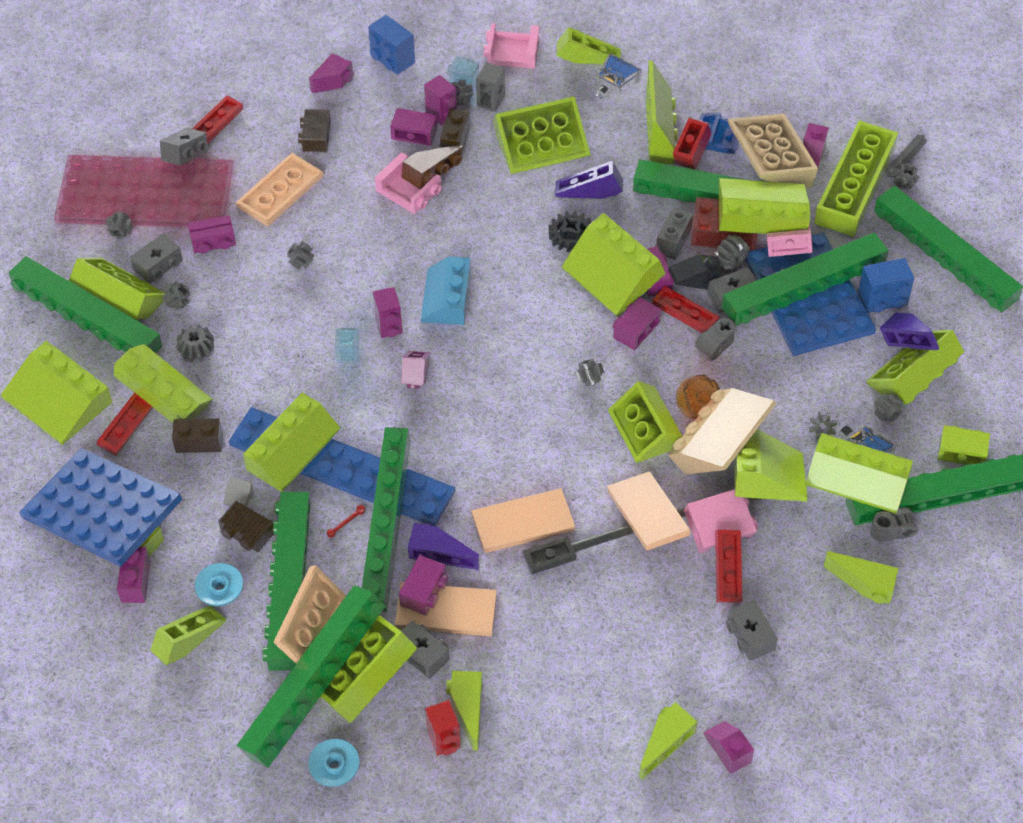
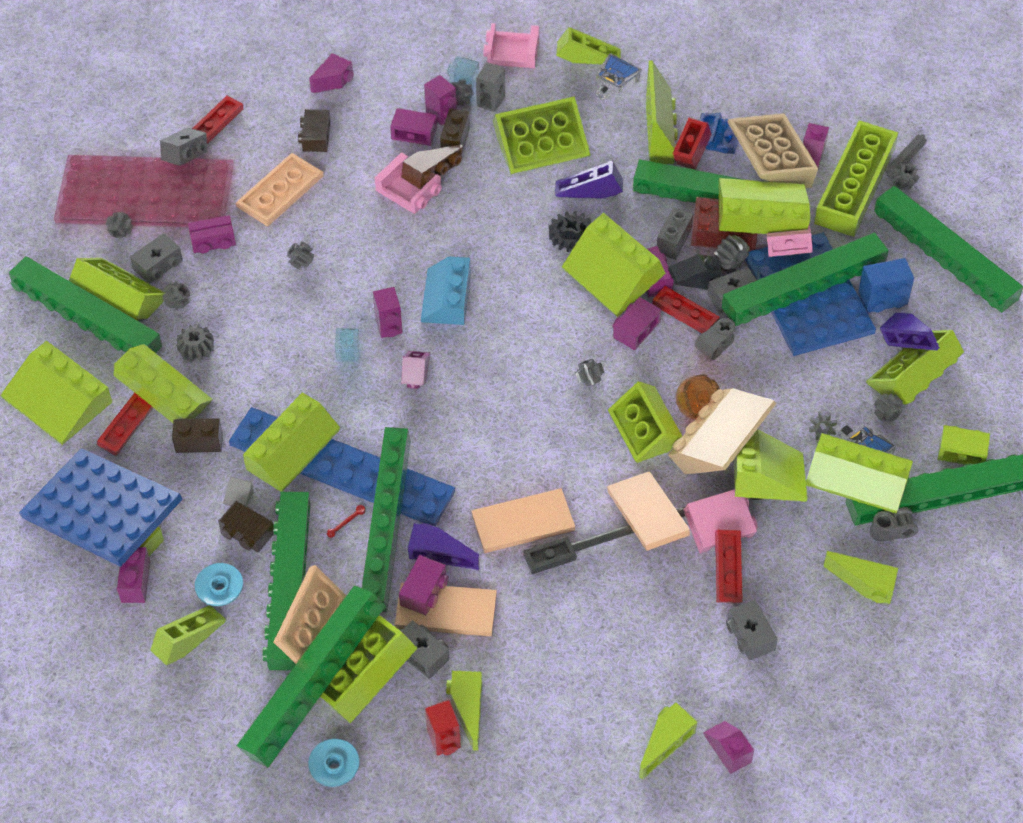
blue brick [368,14,415,75] -> none

